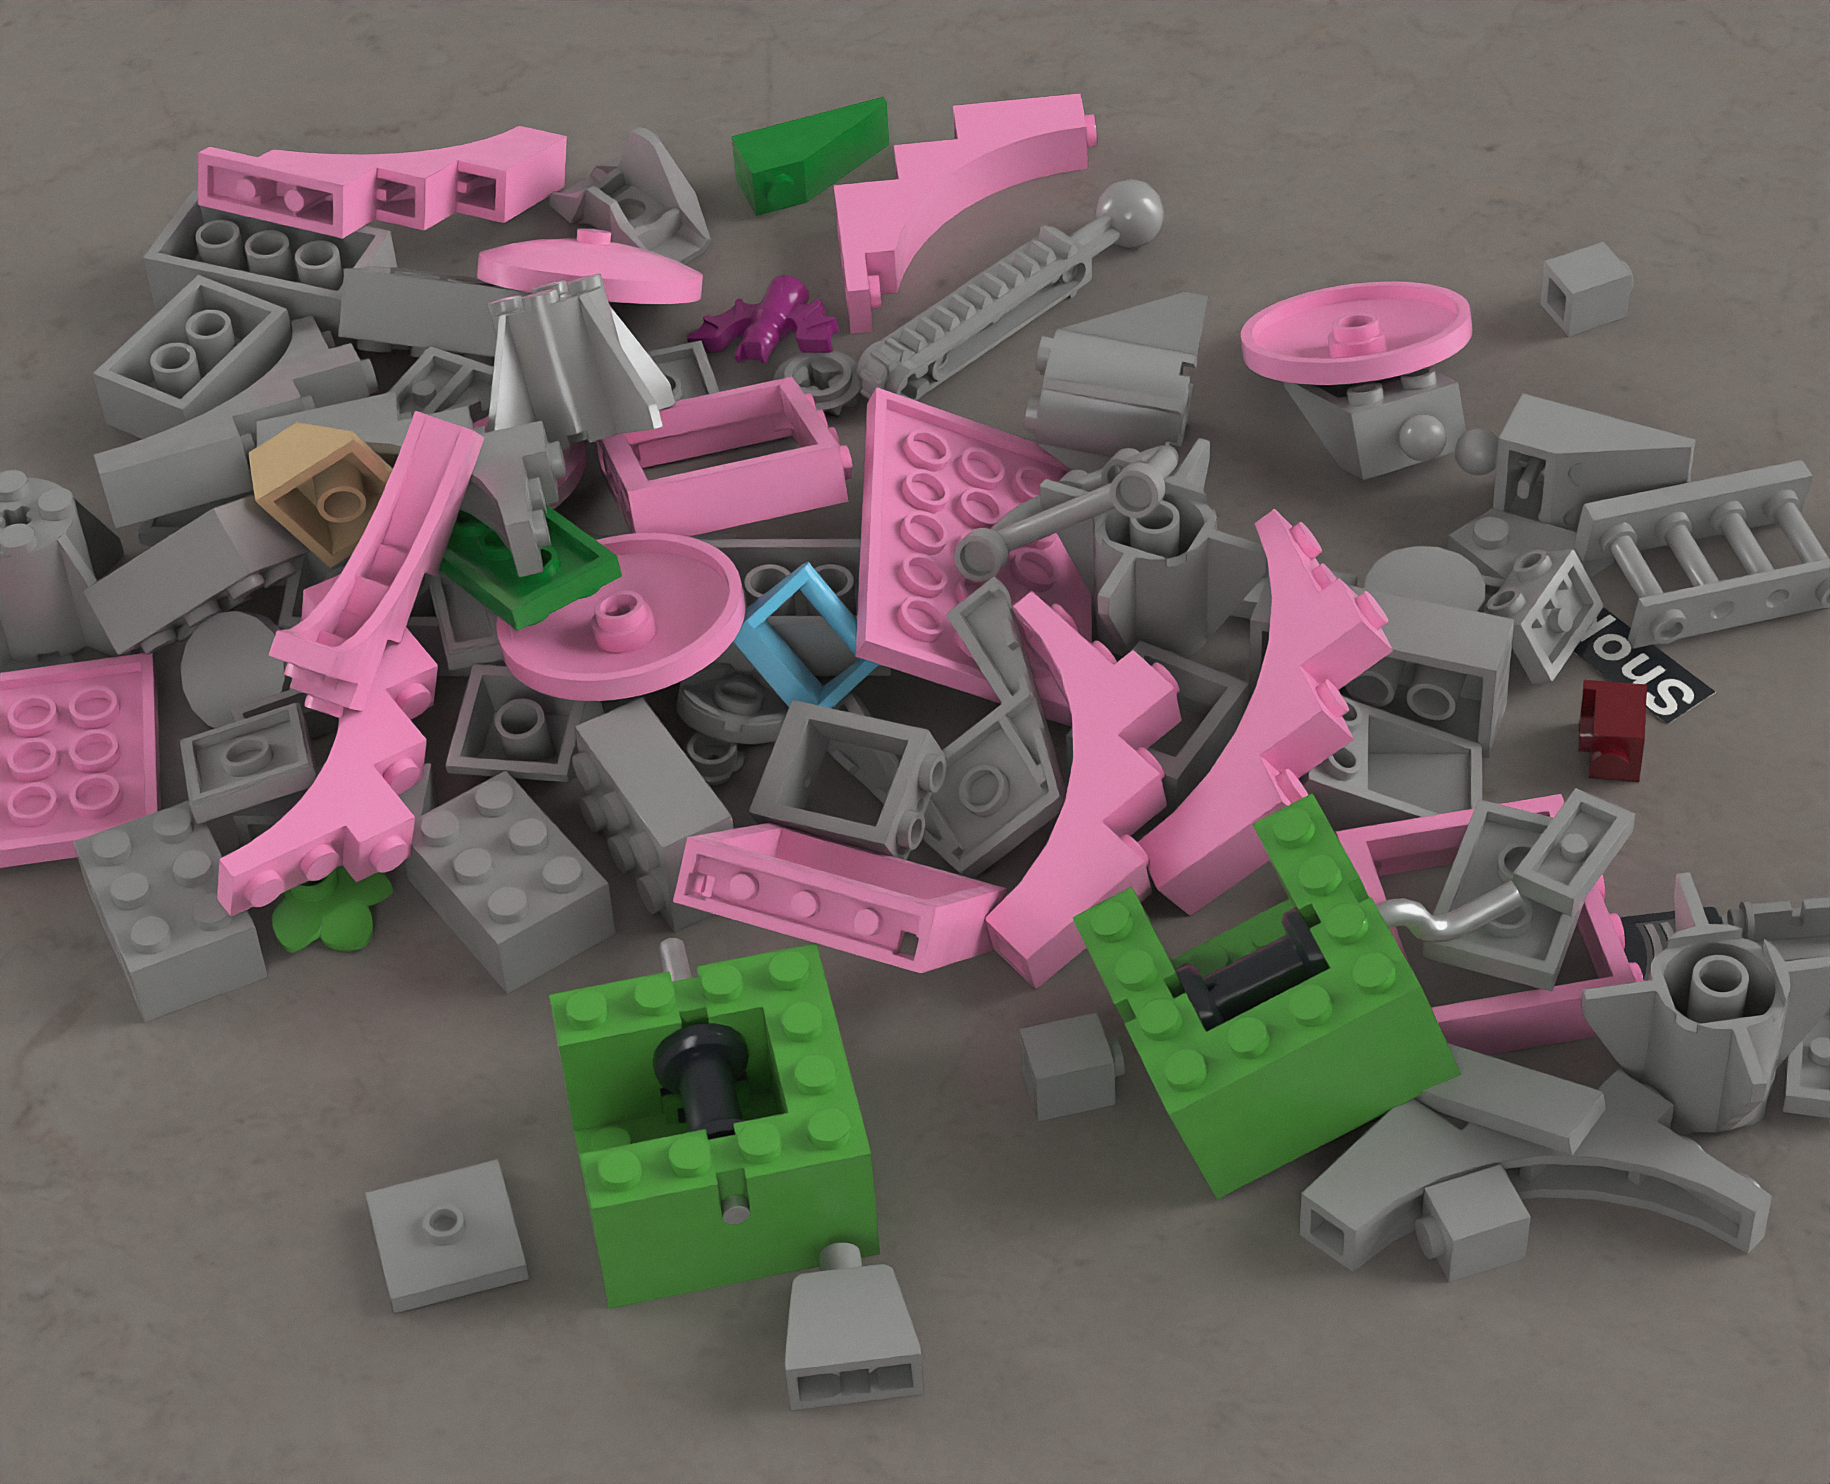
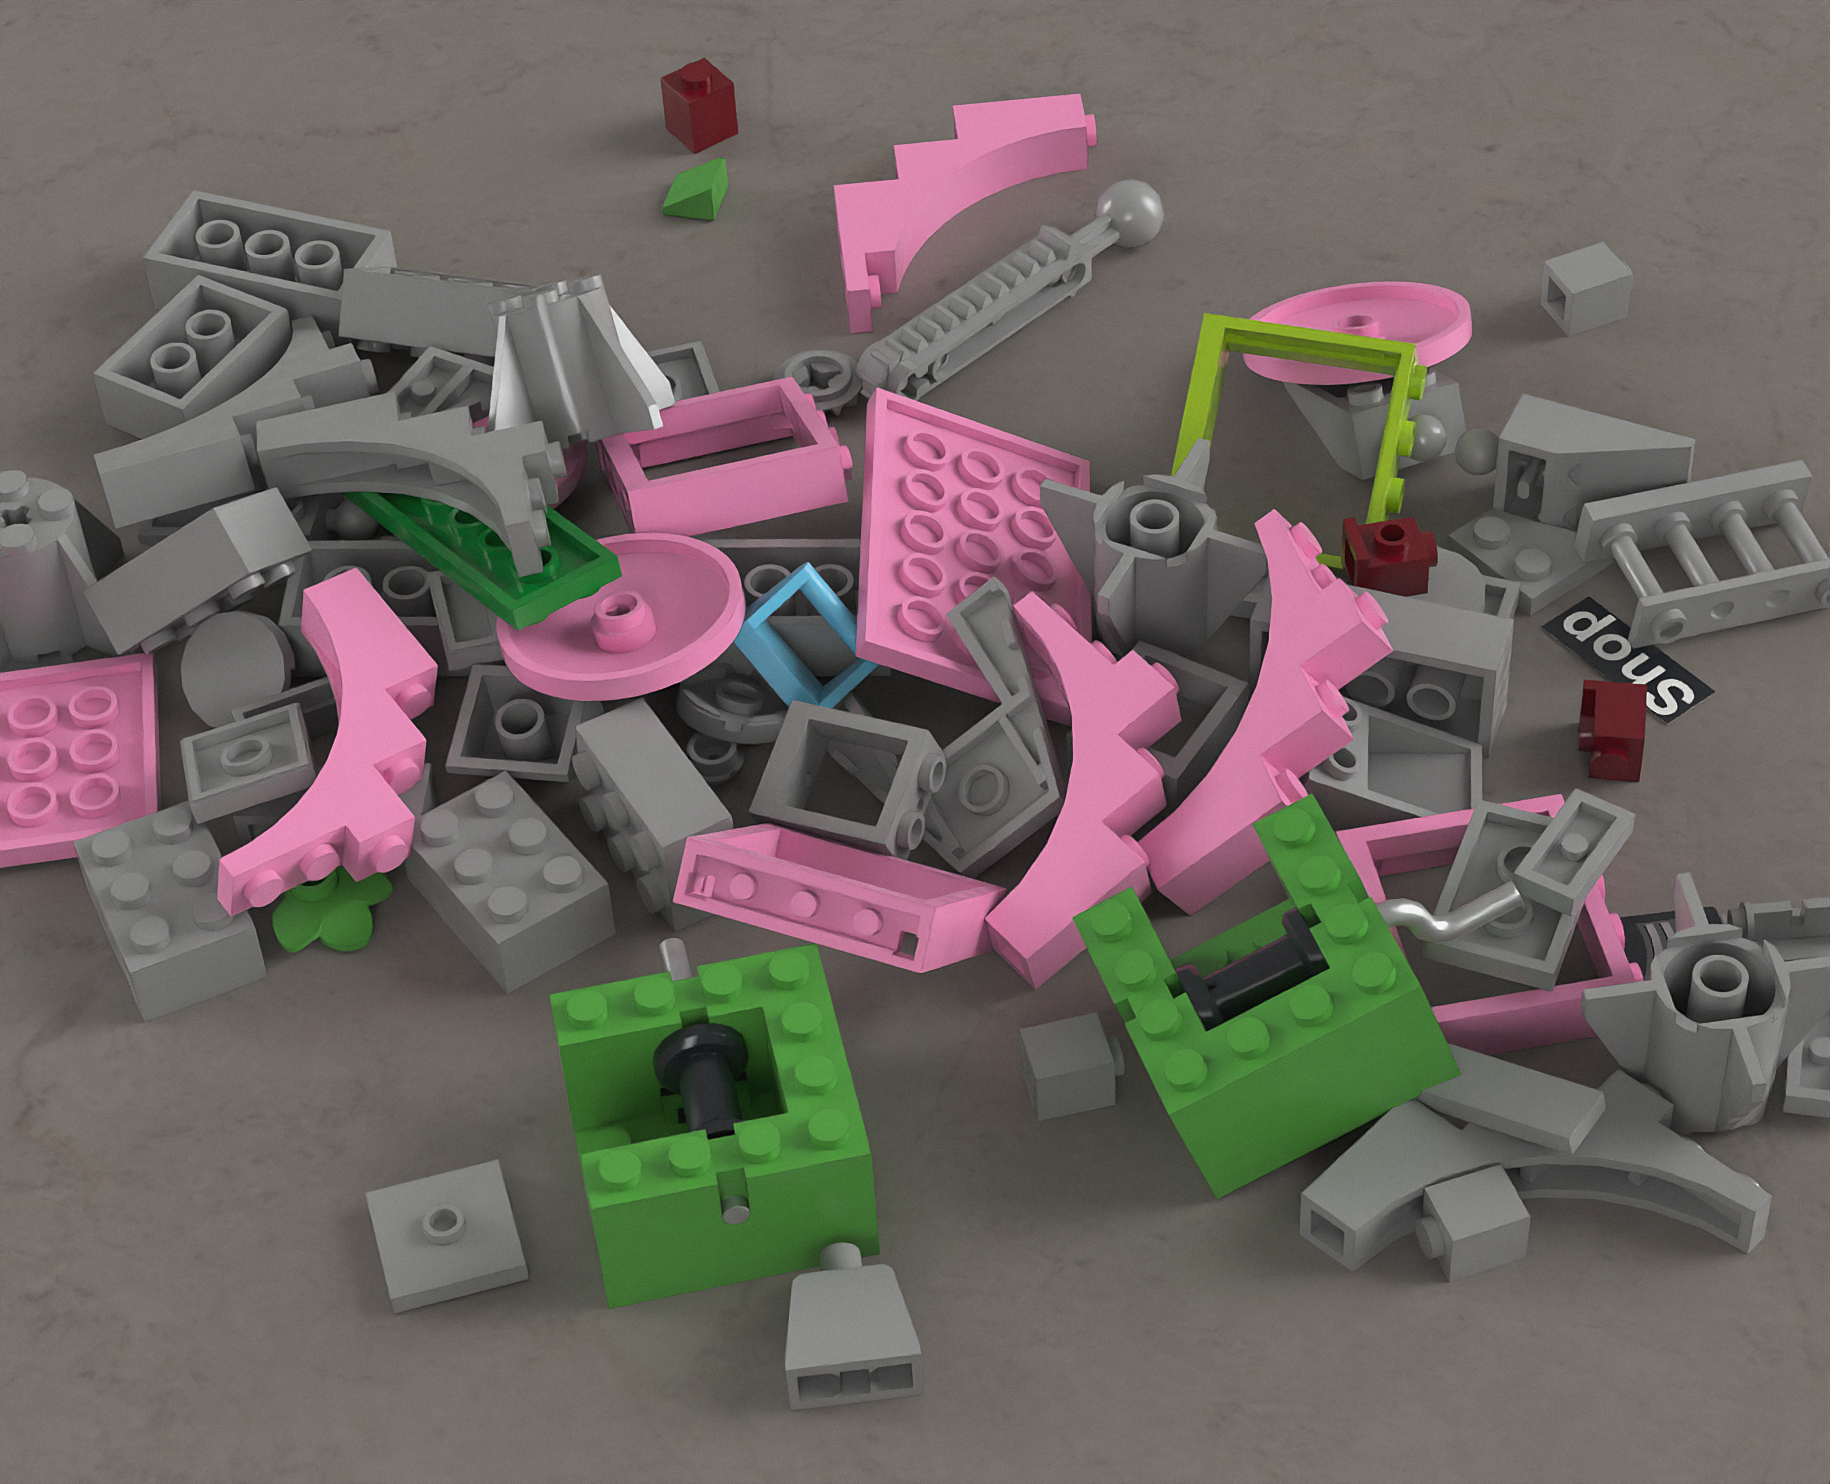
bright pink arch [198,126,567,239] -> none
tan slope [248,422,393,568] -> none
bright pink arch [268,411,485,718] -> none
bright pink dish [477,229,703,304] -> none
light grey piece [549,127,711,265] -> none
magenta animal [686,275,839,363] -> none
green slope [732,97,889,216] -> none
light grey bar [954,445,1179,582] -> none
light grey brick [1024,292,1209,476] -> none
light grey bracket [1483,549,1604,684] -> none
none -> dark red brick [660,58,739,154]
none -> bright green slope [662,158,728,221]
none -> lime window [1171,313,1427,573]
none -> dark red brick [1341,516,1438,597]

